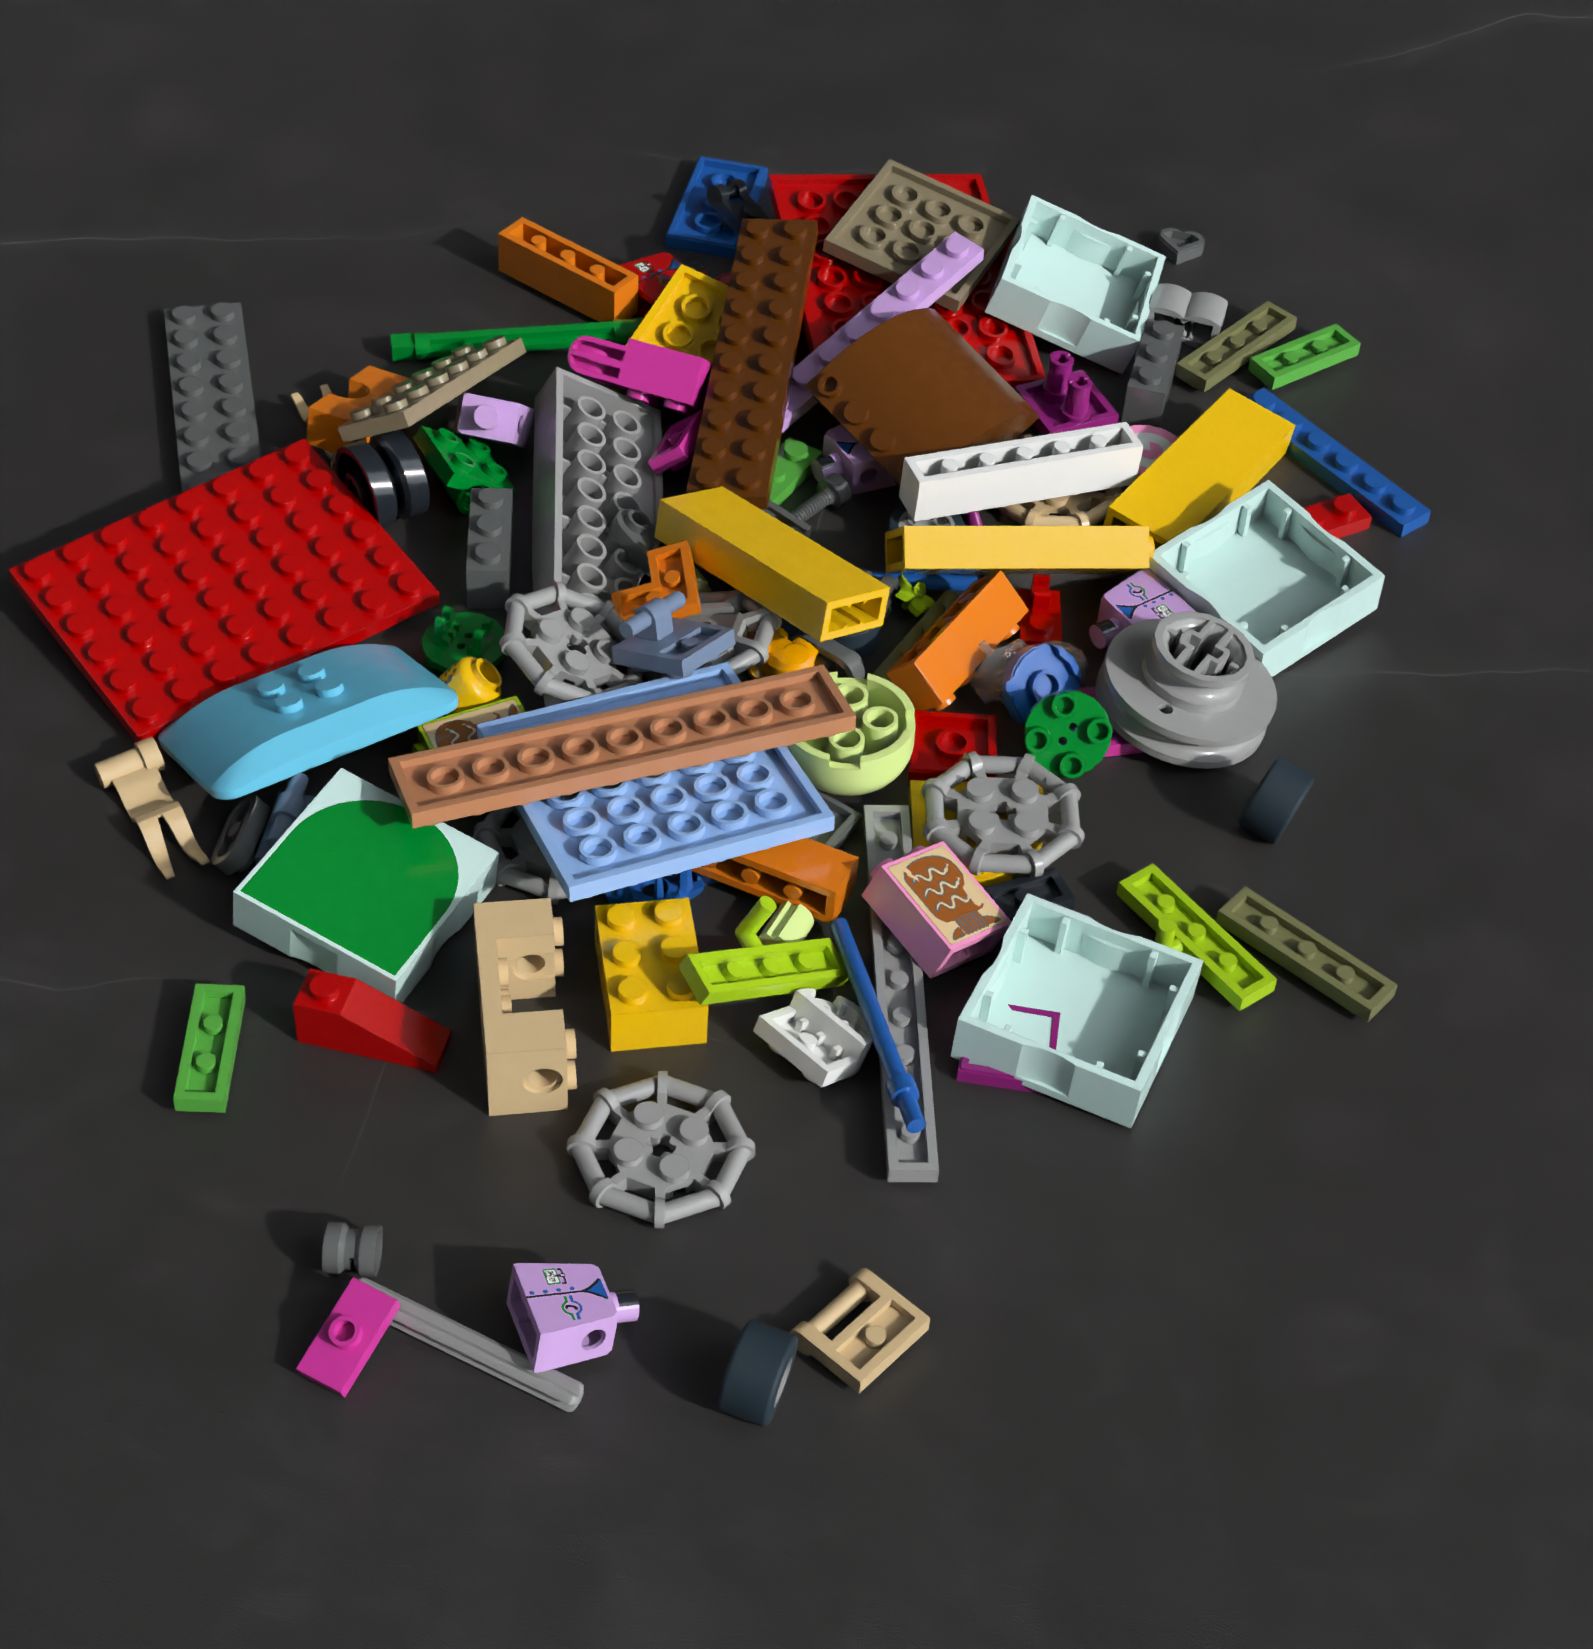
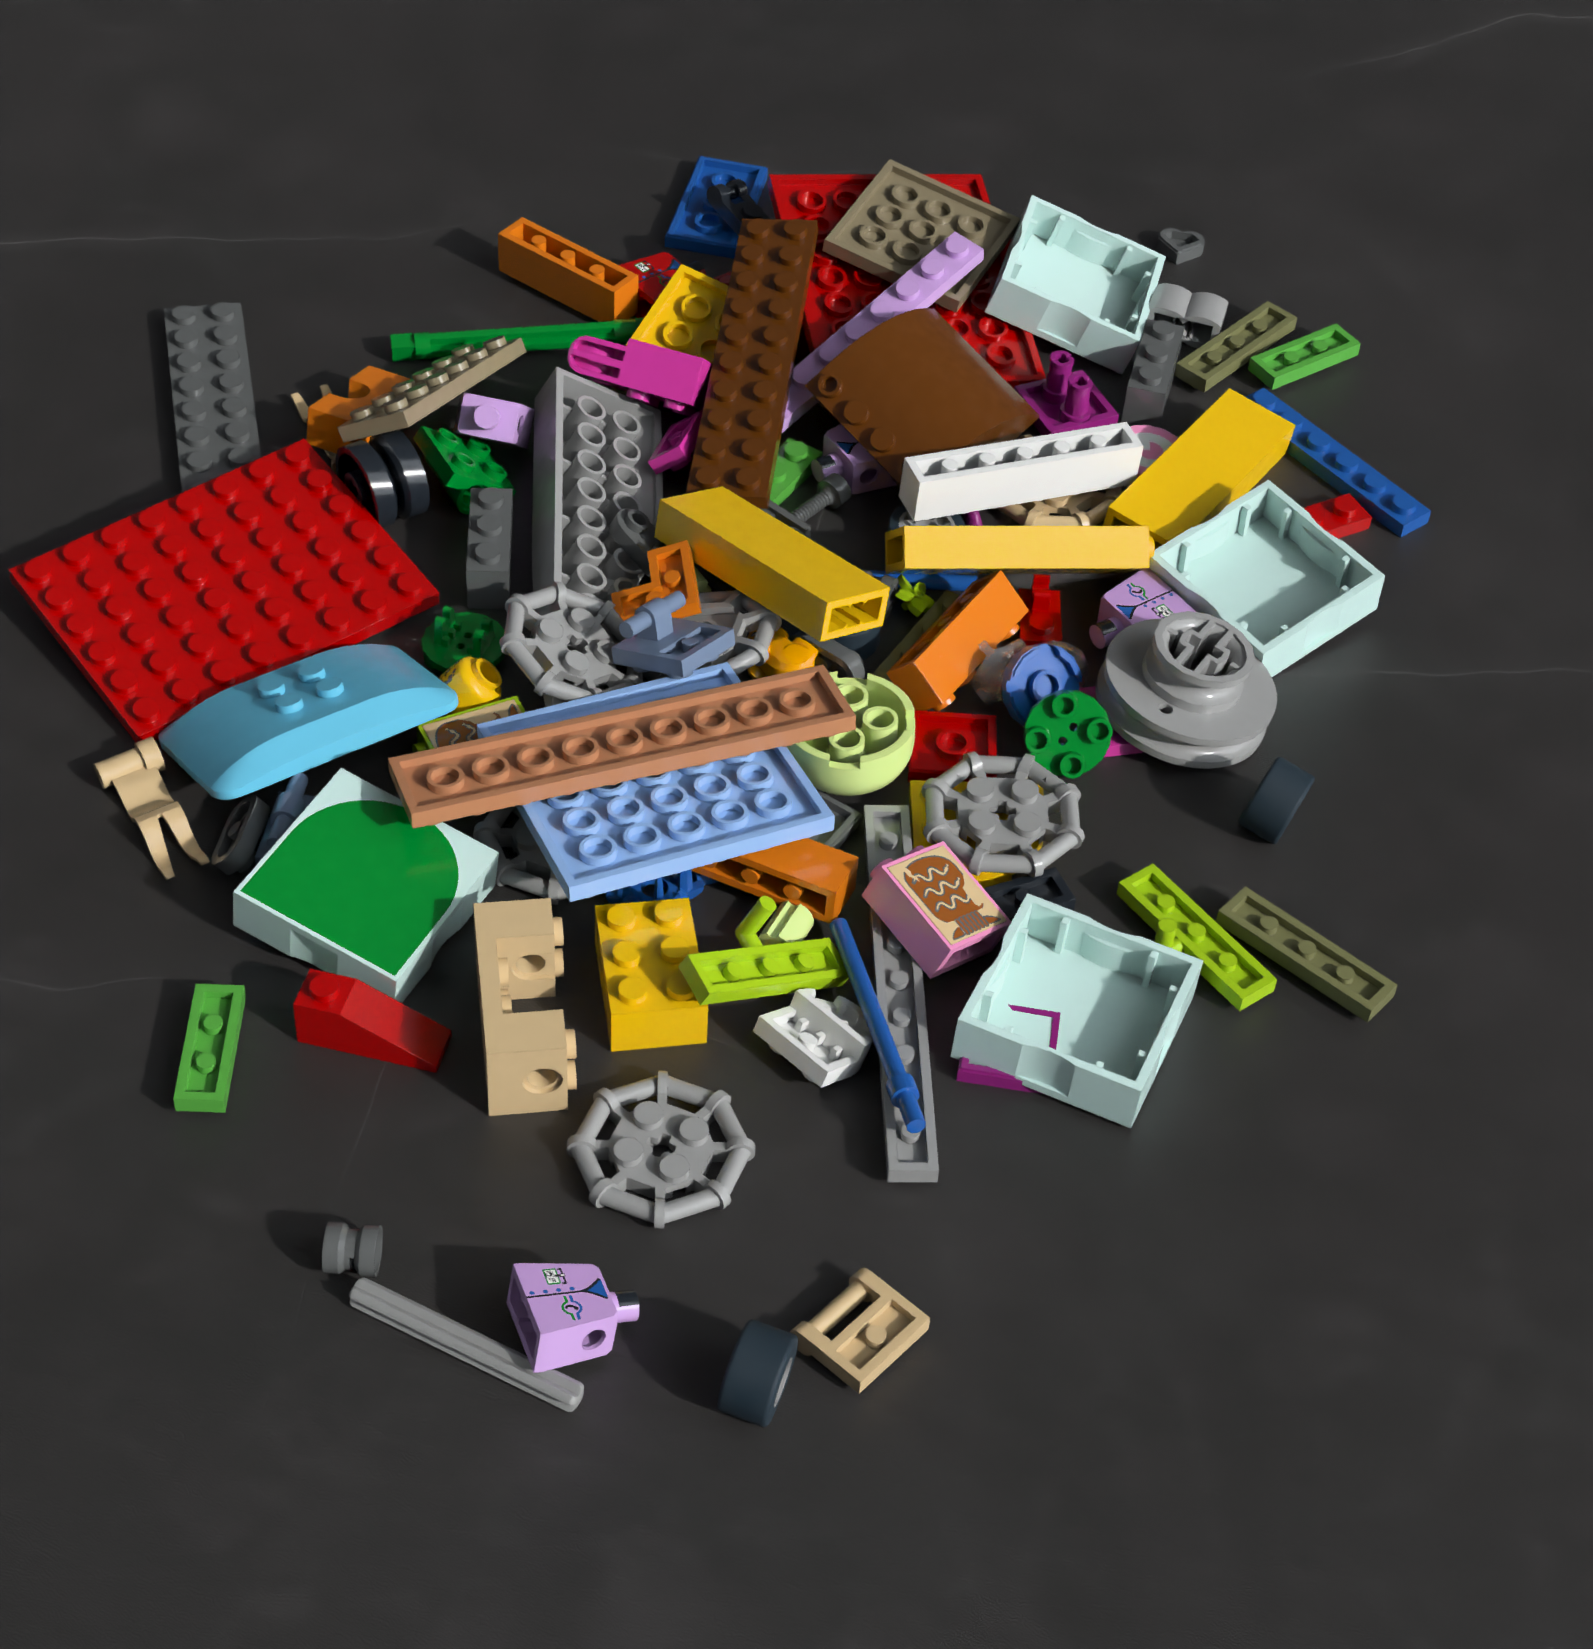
dark pink plate [296,1277,401,1398] -> none

